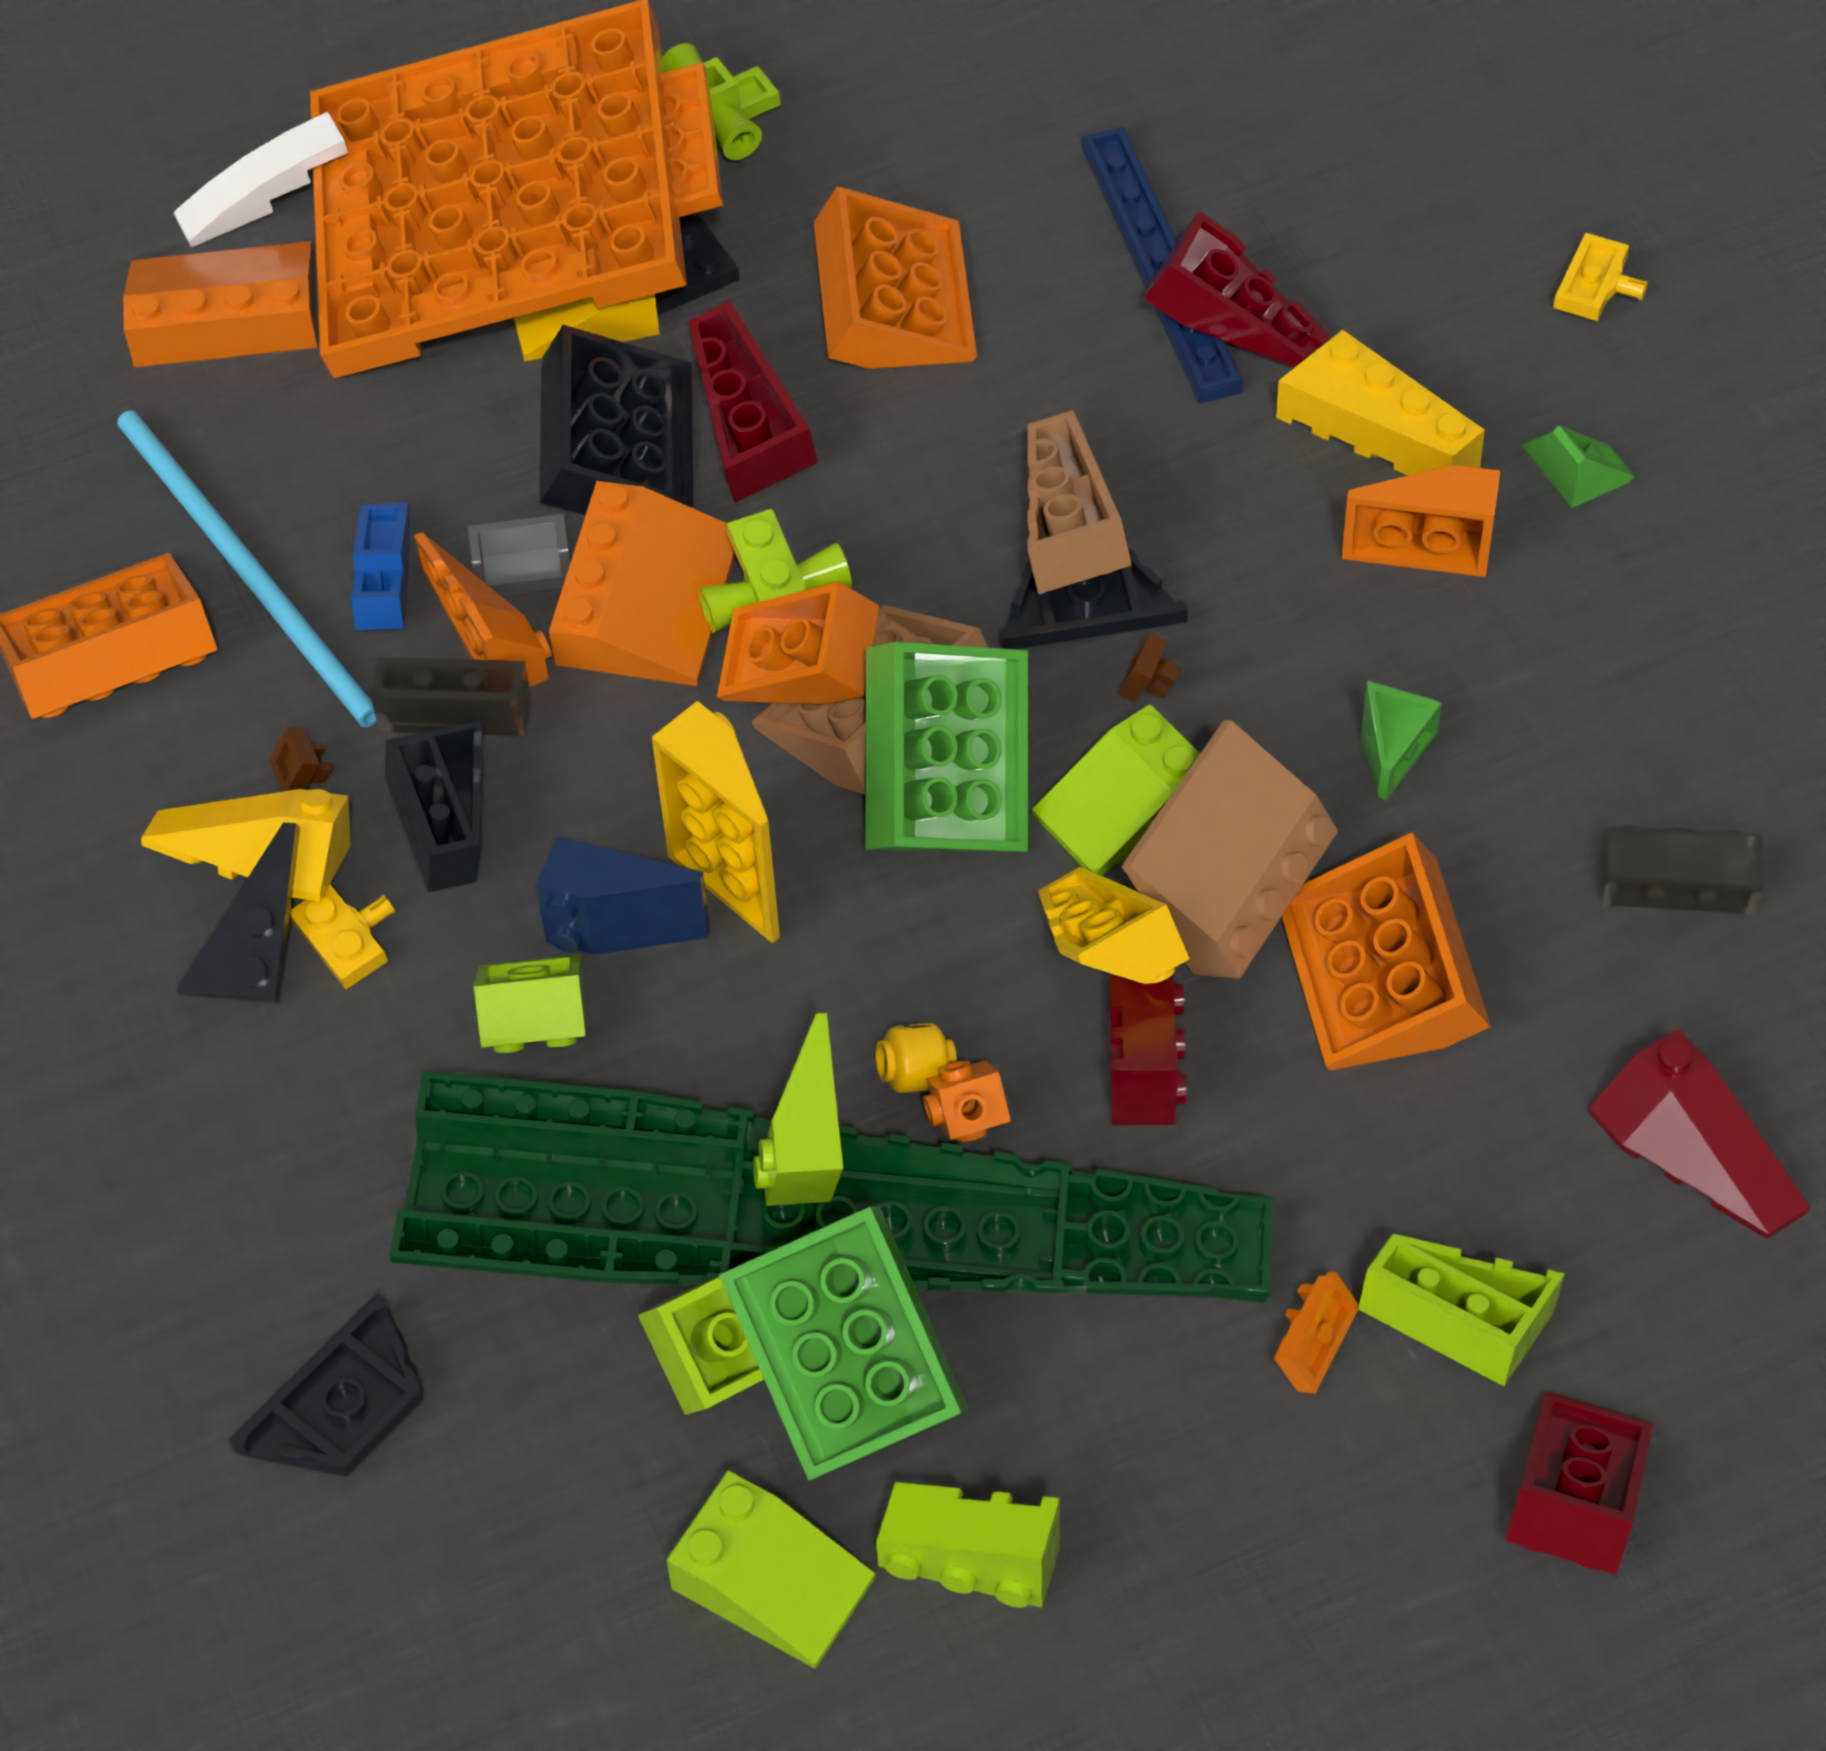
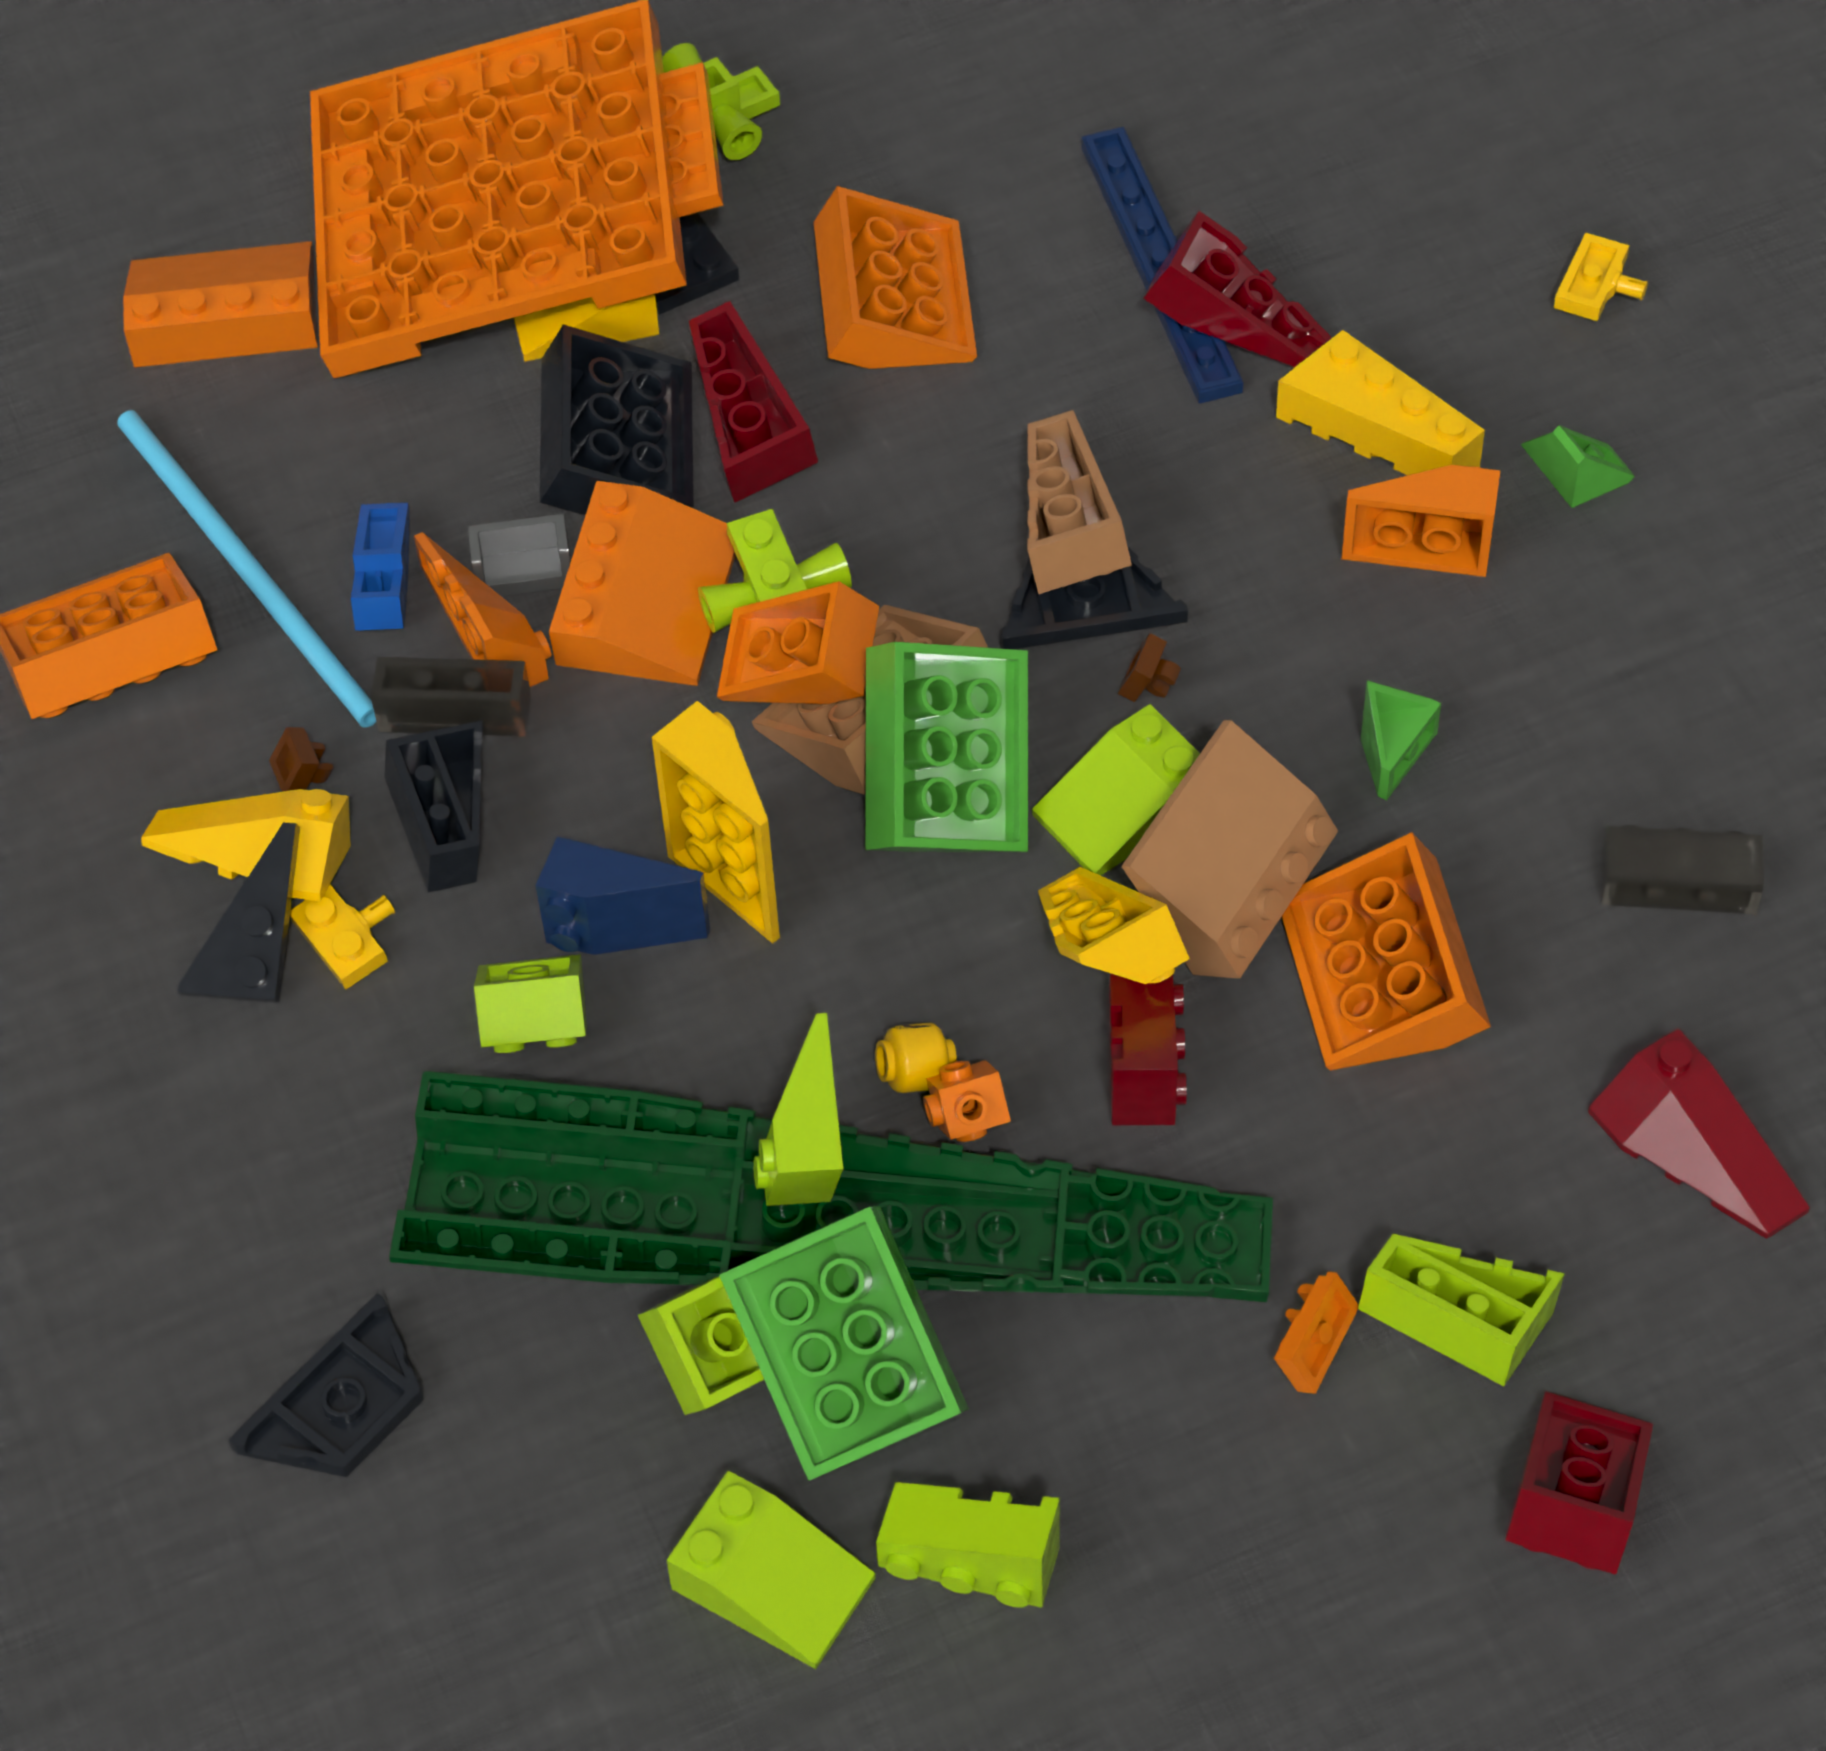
white slope [173,112,348,247] -> none

